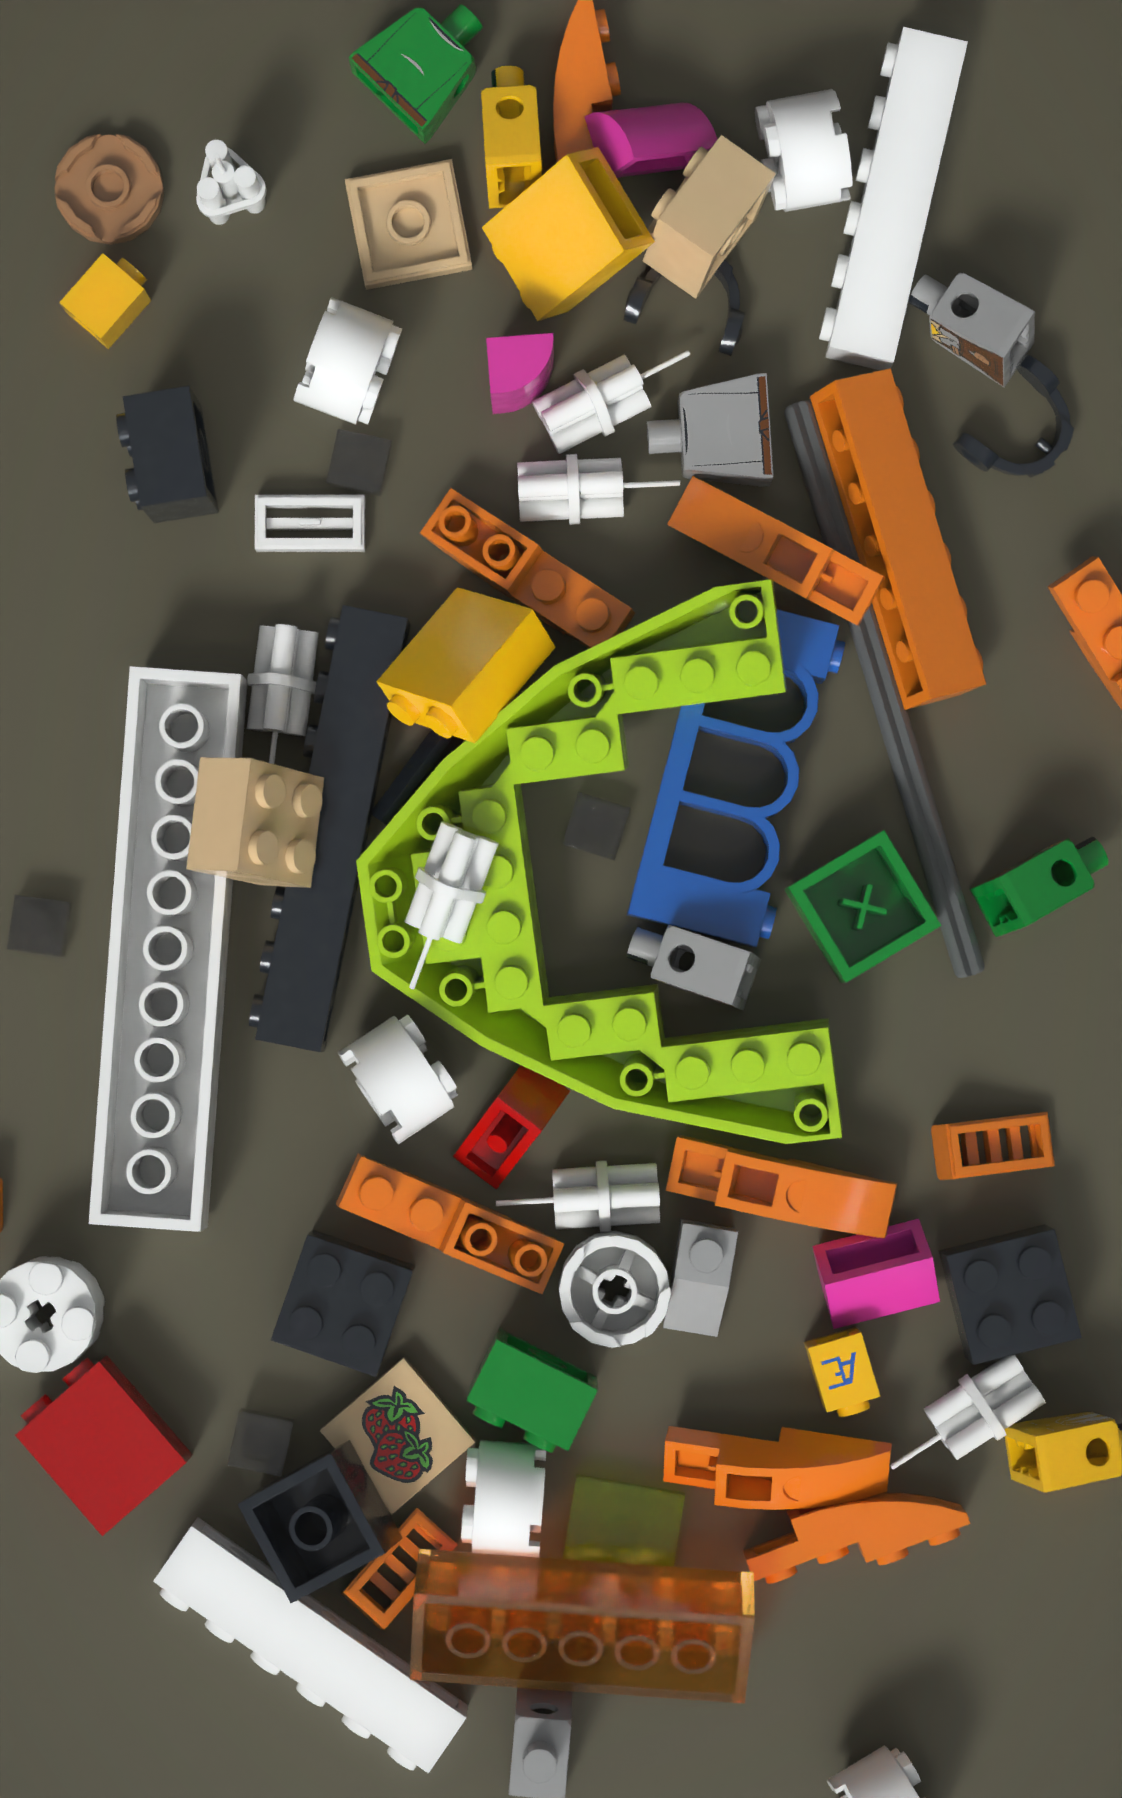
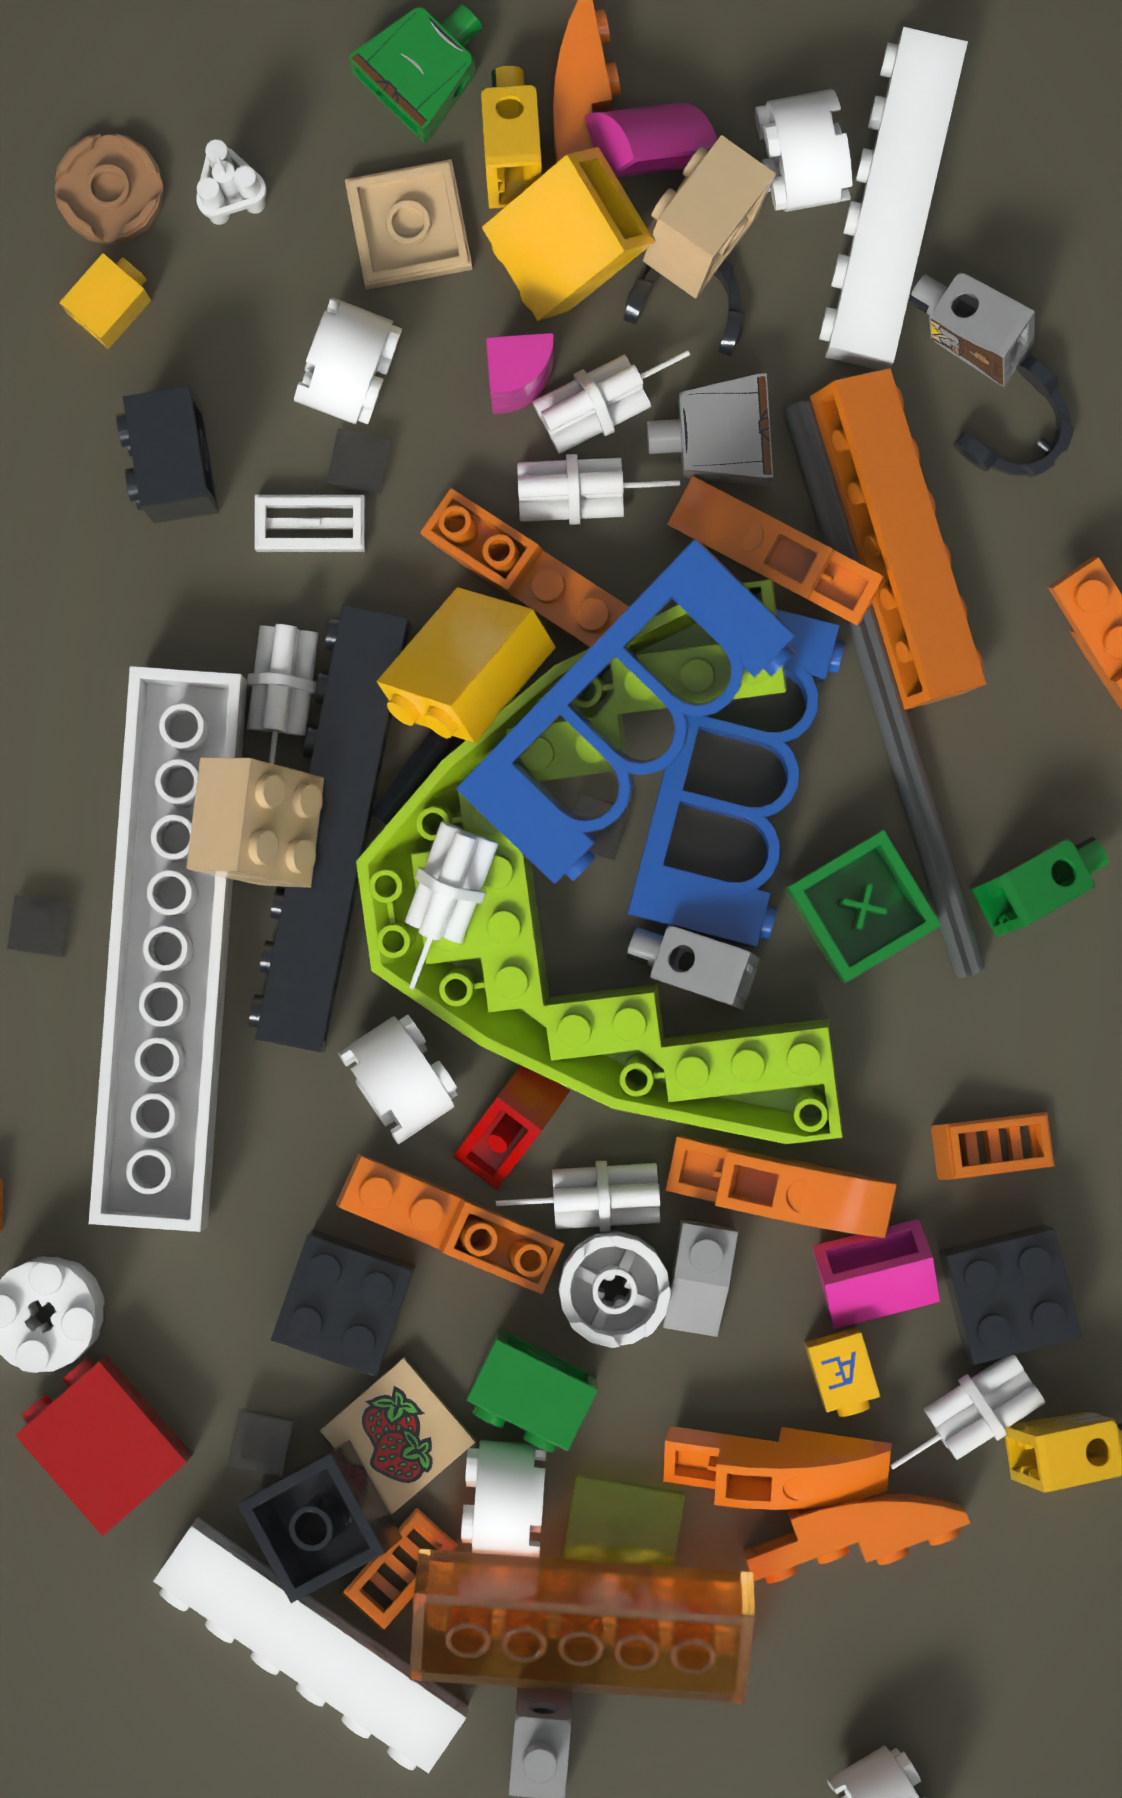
none -> blue fence [456,539,795,884]

